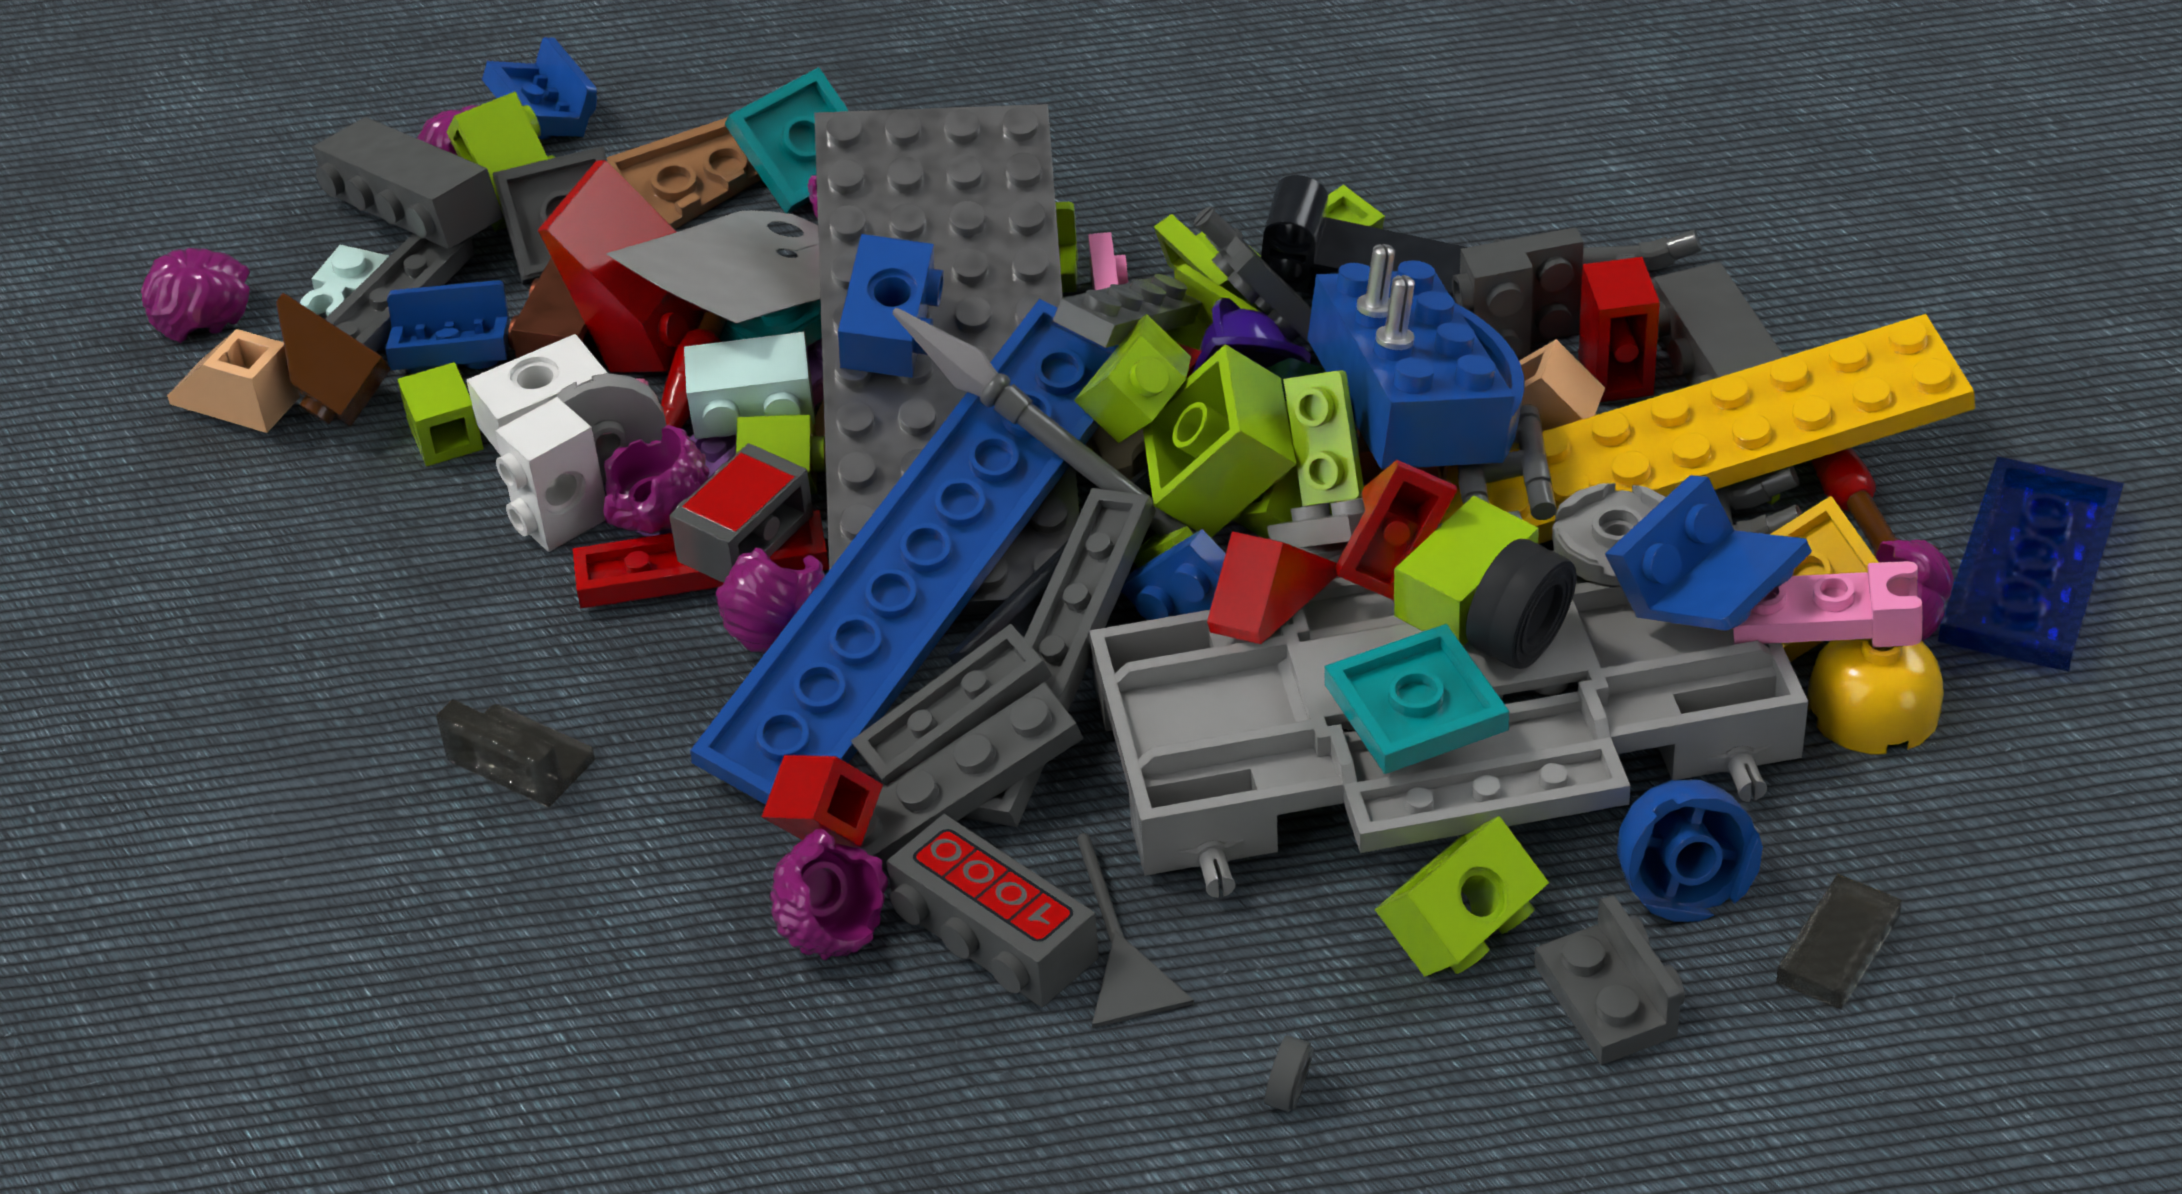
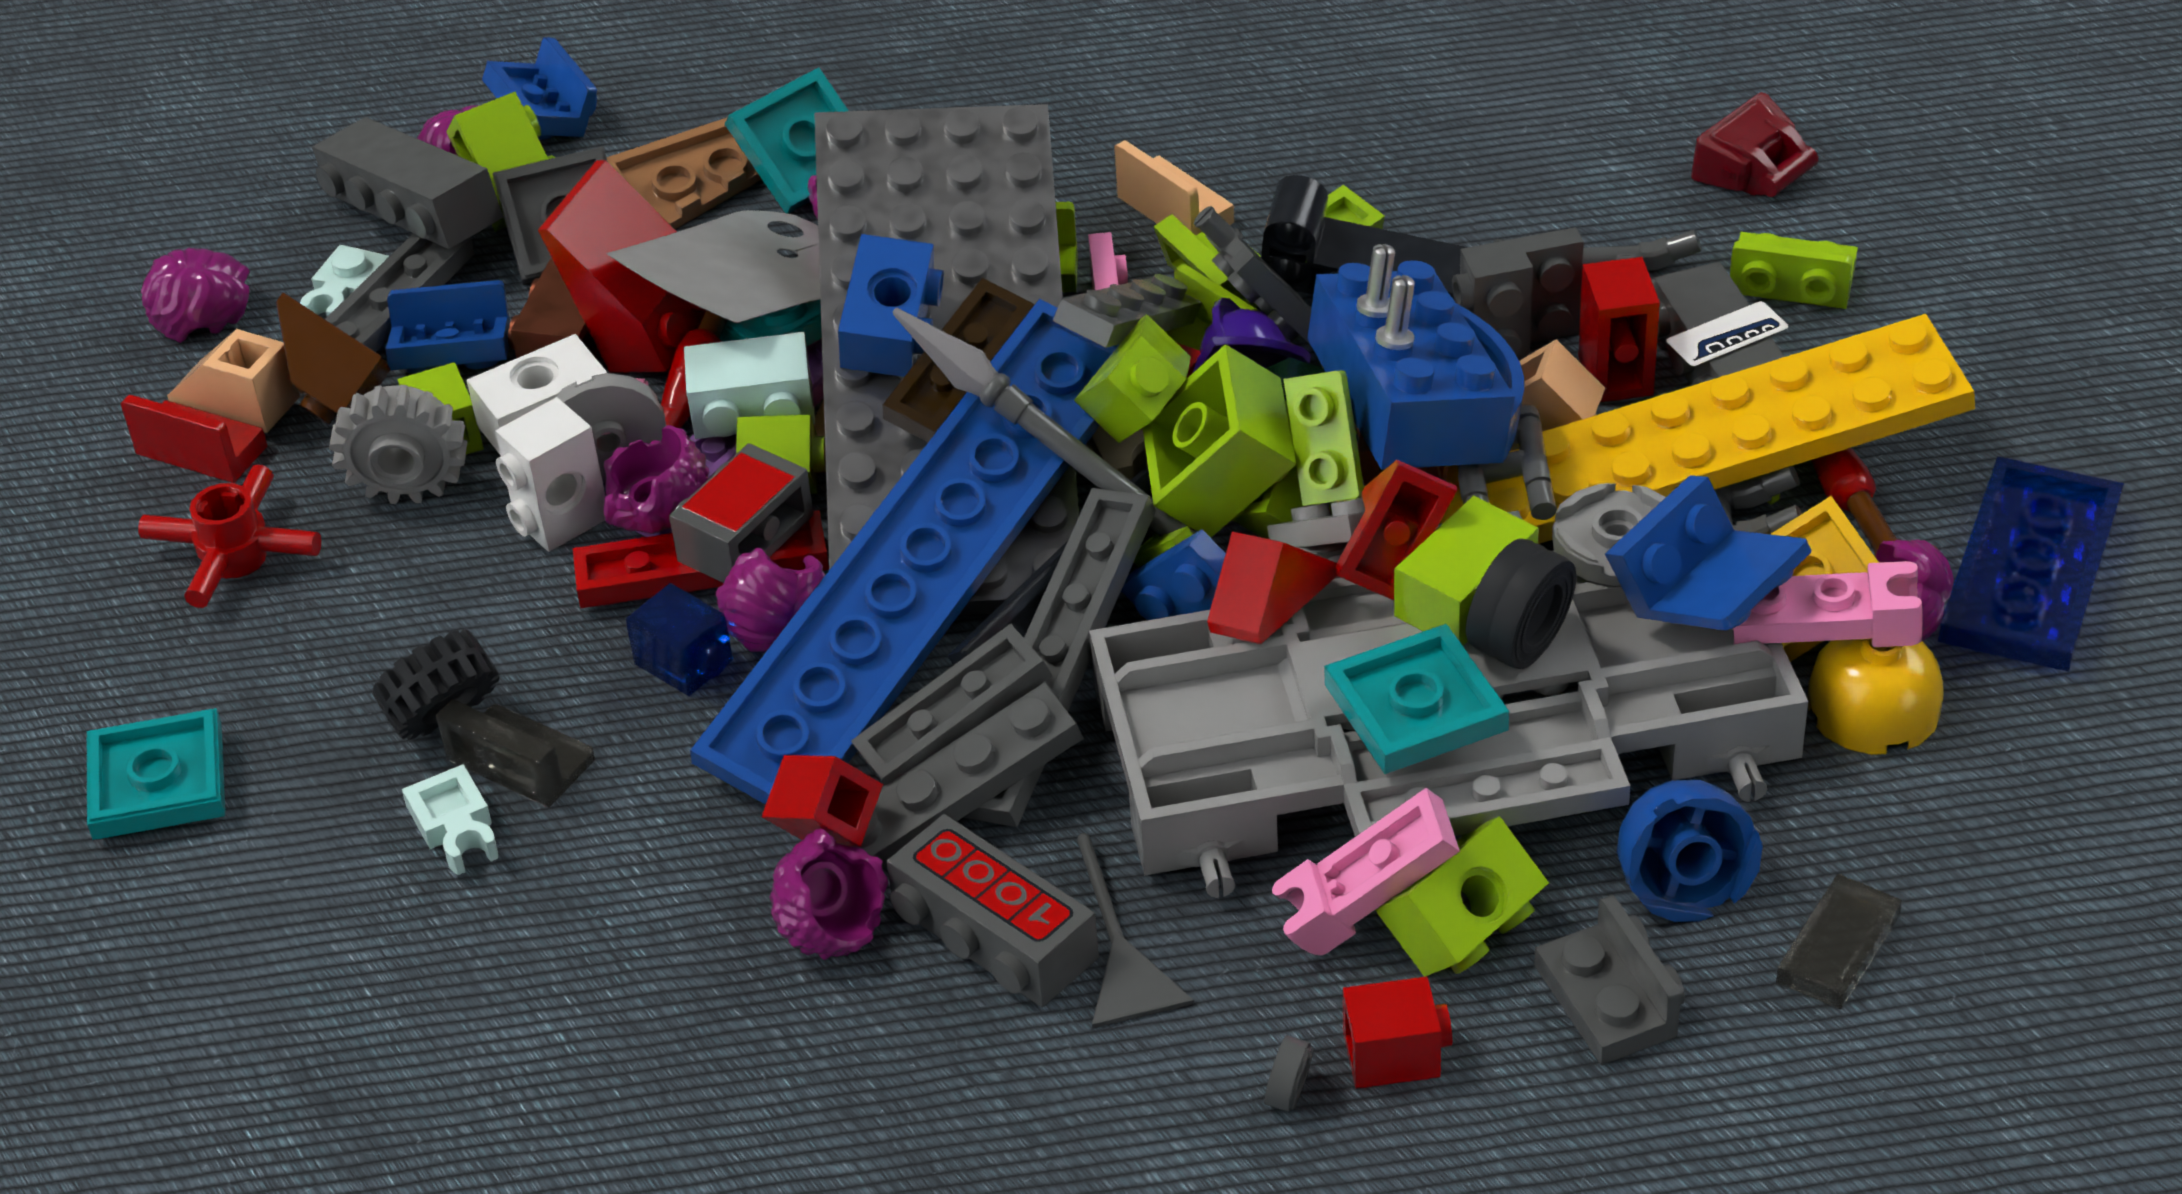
none -> teal plate [87,708,226,840]
none -> red panel [121,394,268,483]
none -> red bar [138,465,322,608]
none -> light grey gear [329,385,467,504]
none -> black tyre [372,629,500,740]
none -> light aqua plate [402,764,498,875]
none -> clear blue brick [625,583,733,696]
none -> dark brown plate [883,278,1035,442]
none -> light nougat panel [1114,140,1234,235]
none -> bright pink plate [1272,788,1460,956]
none -> red brick [1343,976,1453,1089]
none -> white sticker [1666,301,1788,366]
none -> dark red piece [1691,92,1819,197]
none -> lime bracket [1730,232,1858,309]

